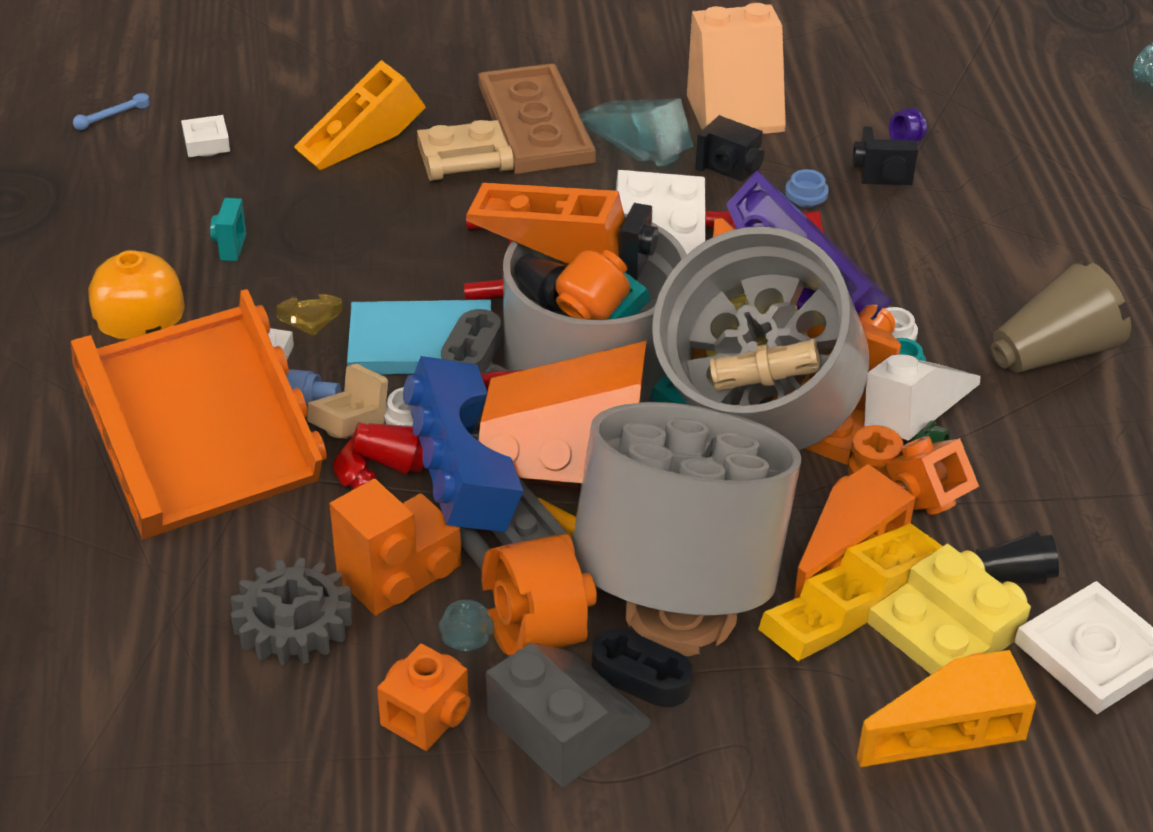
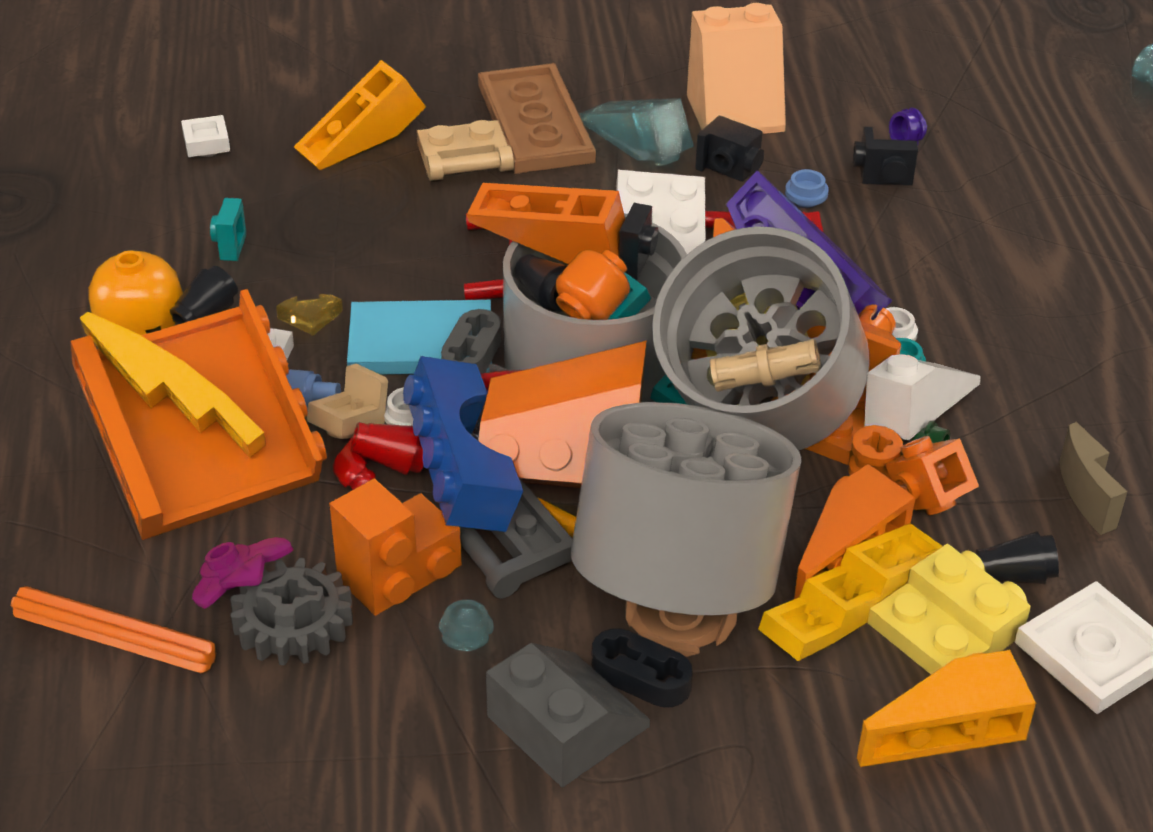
medium blue hinge [73,93,150,131] -> none
orange brick [377,643,471,752] -> none
orange brick [482,533,597,656] -> none
dark tan cone [991,260,1132,373] -> none
none -> orange axle [10,586,217,674]
none -> yellow slope [80,312,265,458]
none -> black cone [169,266,238,325]
none -> magenta plate [192,537,294,608]
none -> dark tan slope [1059,422,1128,535]

